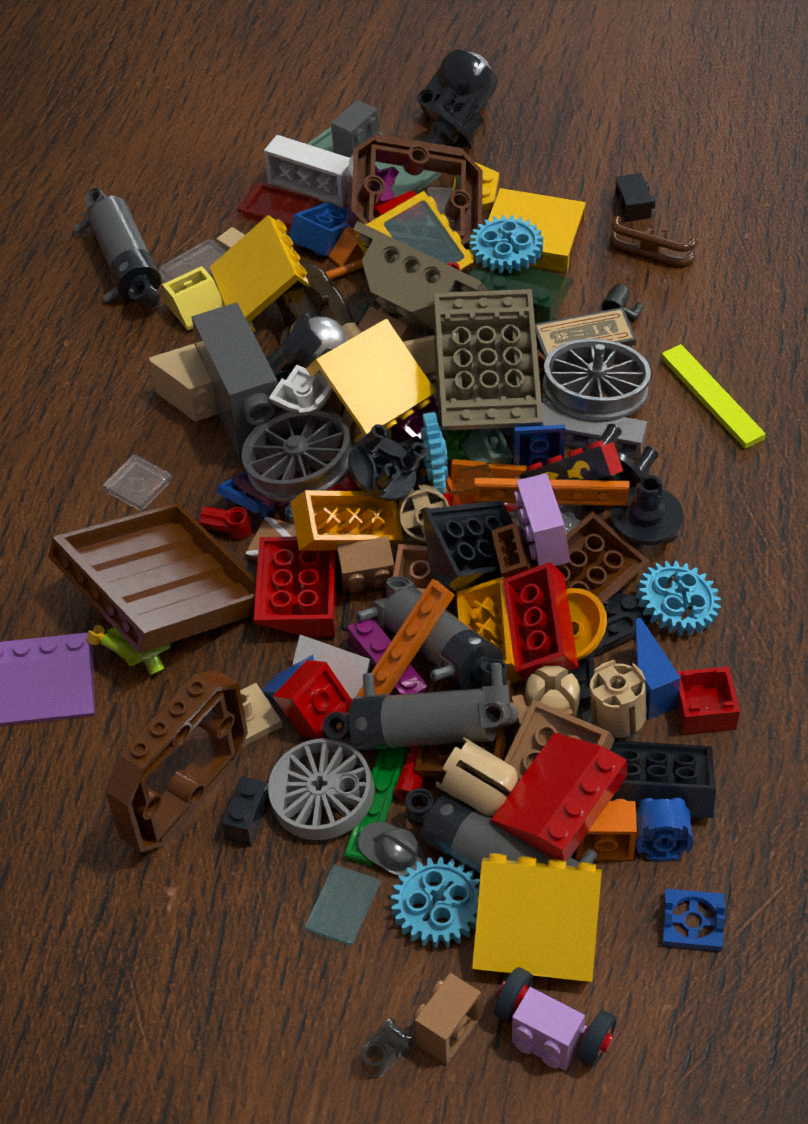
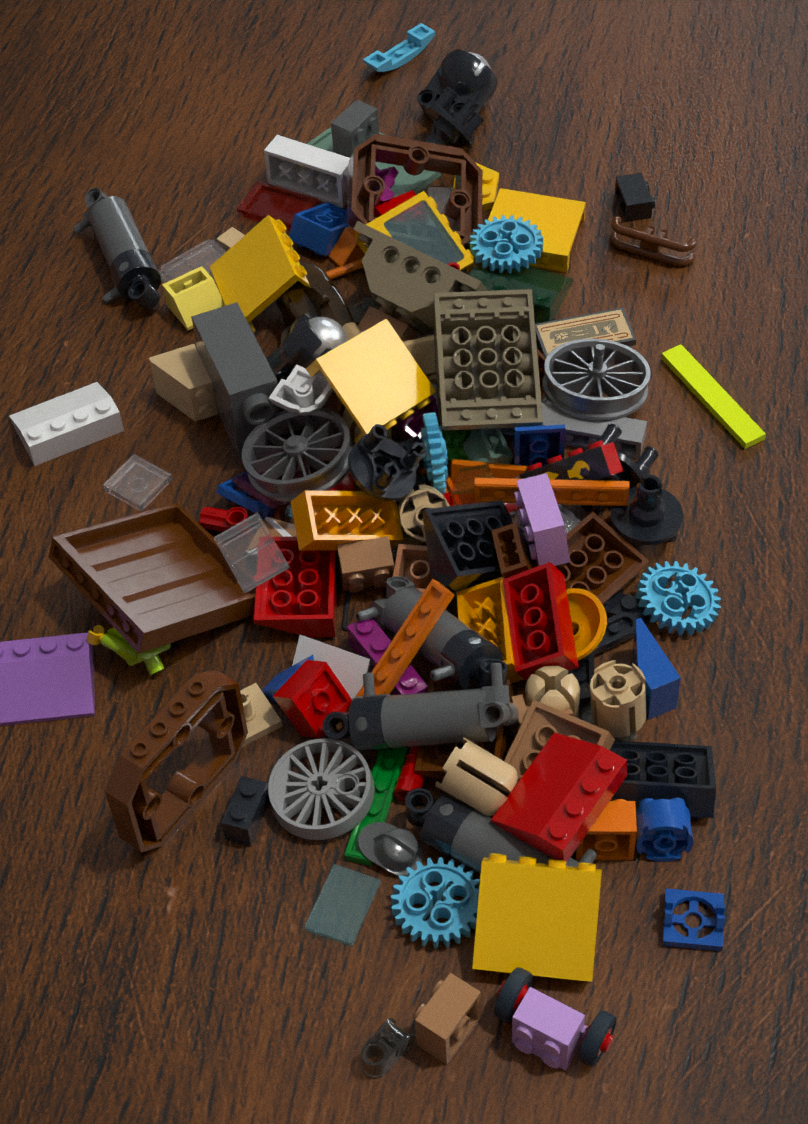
pearl dark grey piece [601,284,644,321] -> none
red container [677,666,740,735] -> none
none -> white slope [9,382,124,466]
none -> clear piece [214,513,290,594]
none -> medium azure slope [363,23,435,72]

